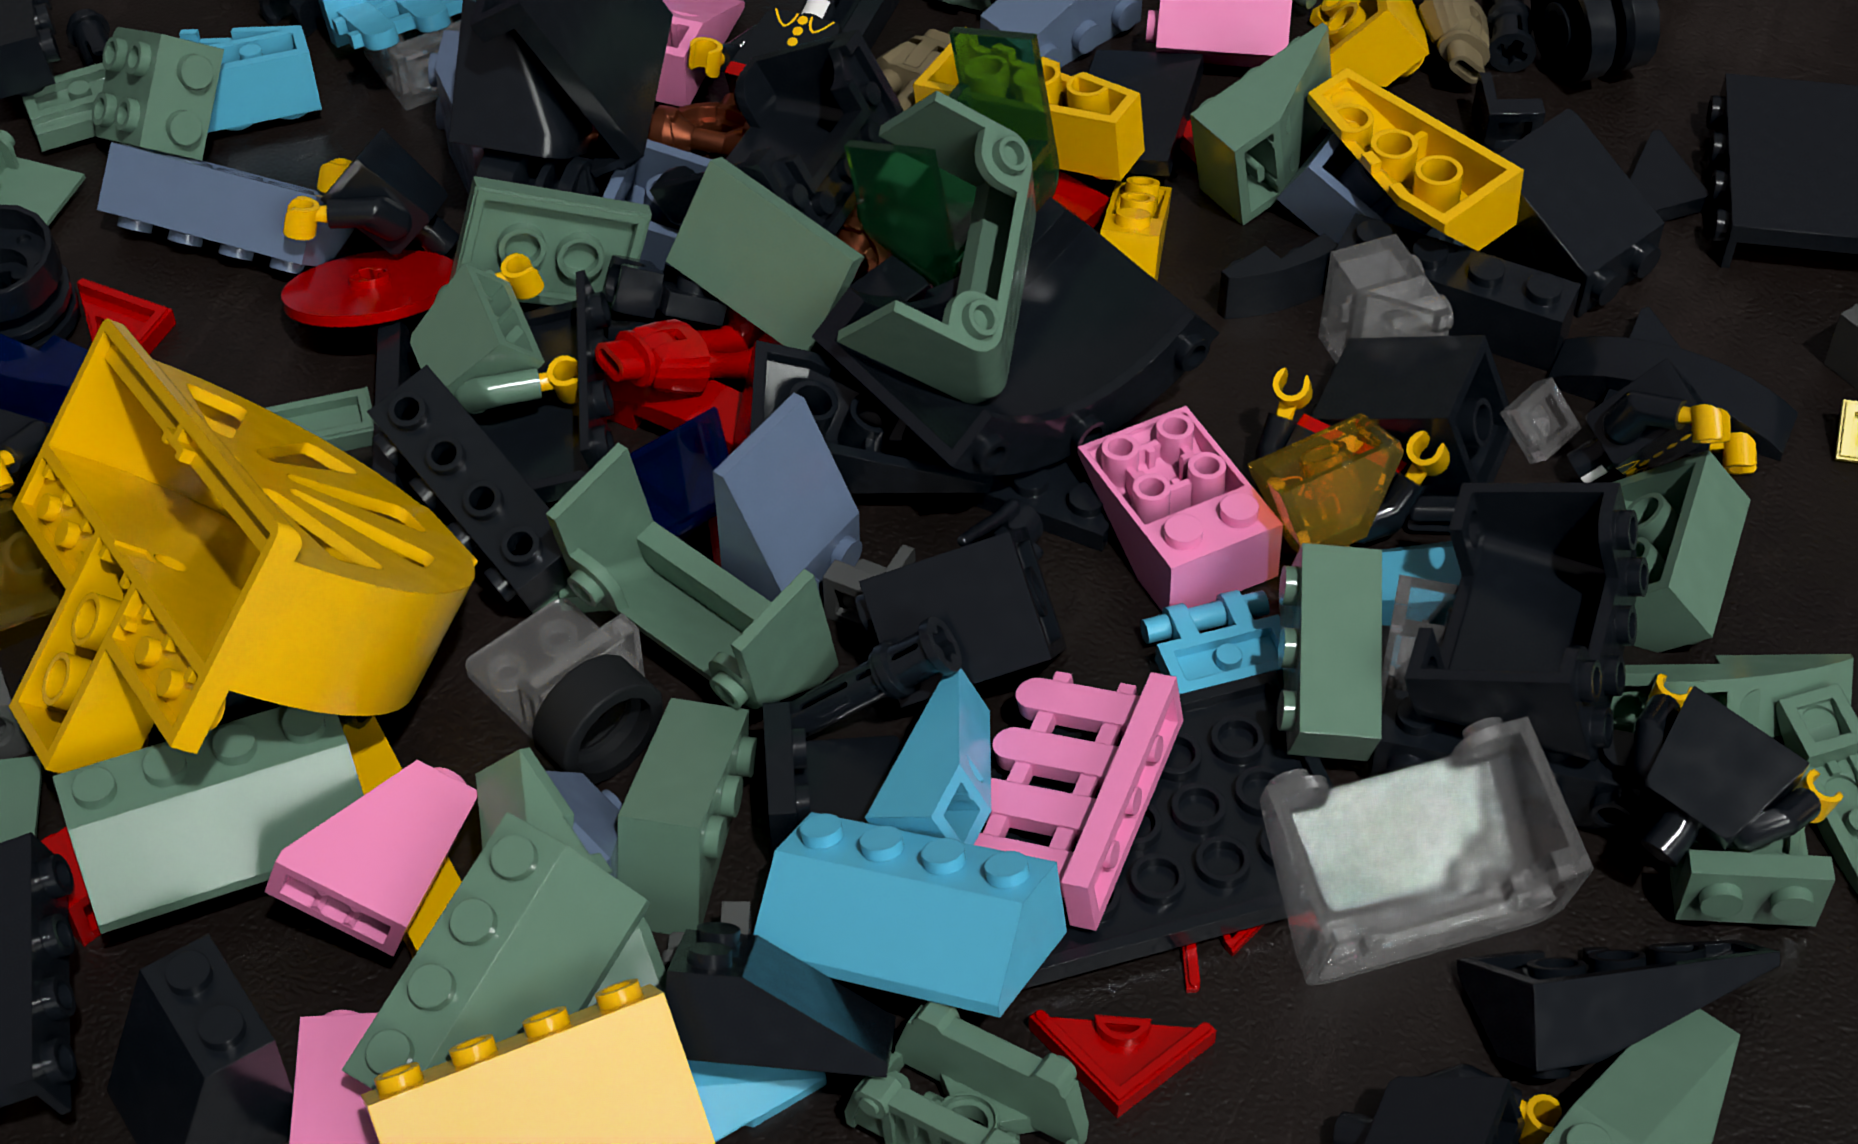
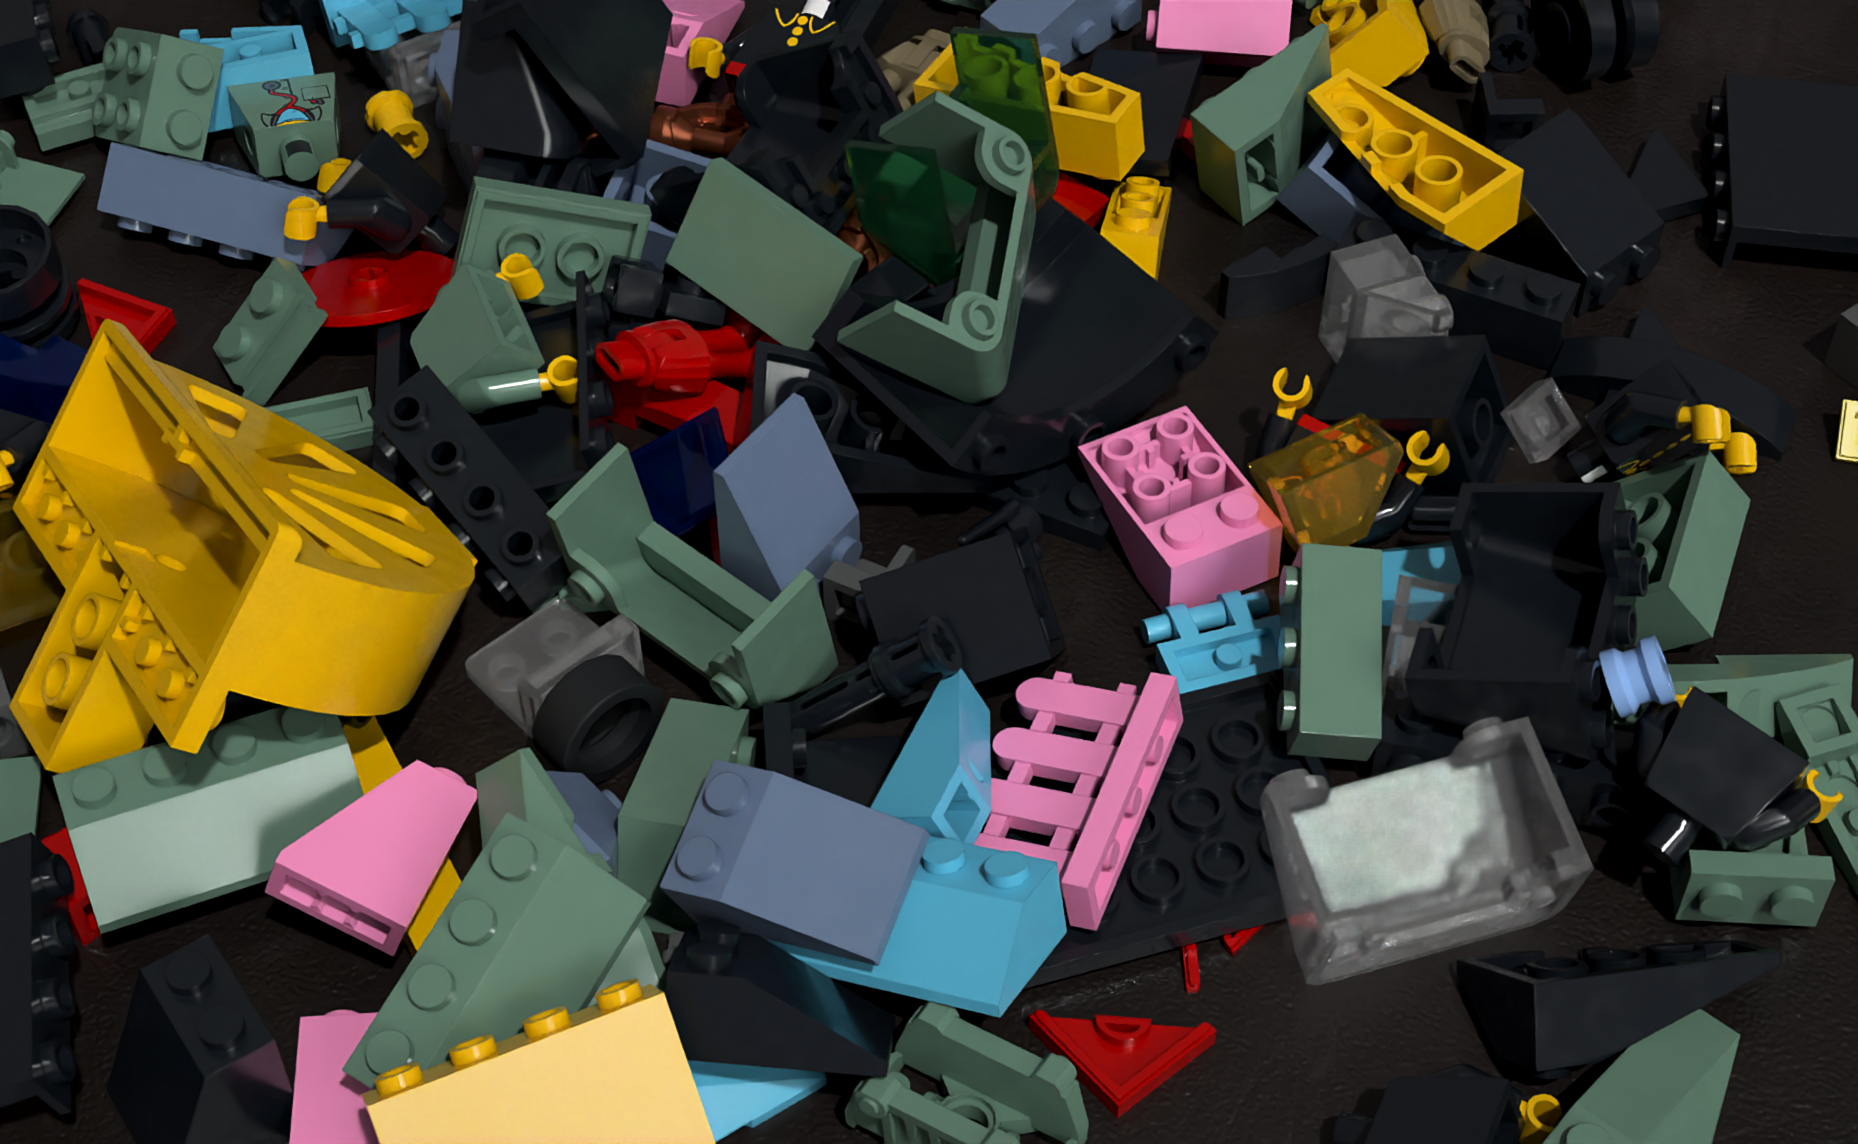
none -> sand green plate [213,257,328,406]
none -> sand green torso [227,72,341,181]
none -> yellow bush [365,90,429,159]
none -> sand blue slope [659,759,930,966]
none -> light blue wheel [1599,635,1677,718]

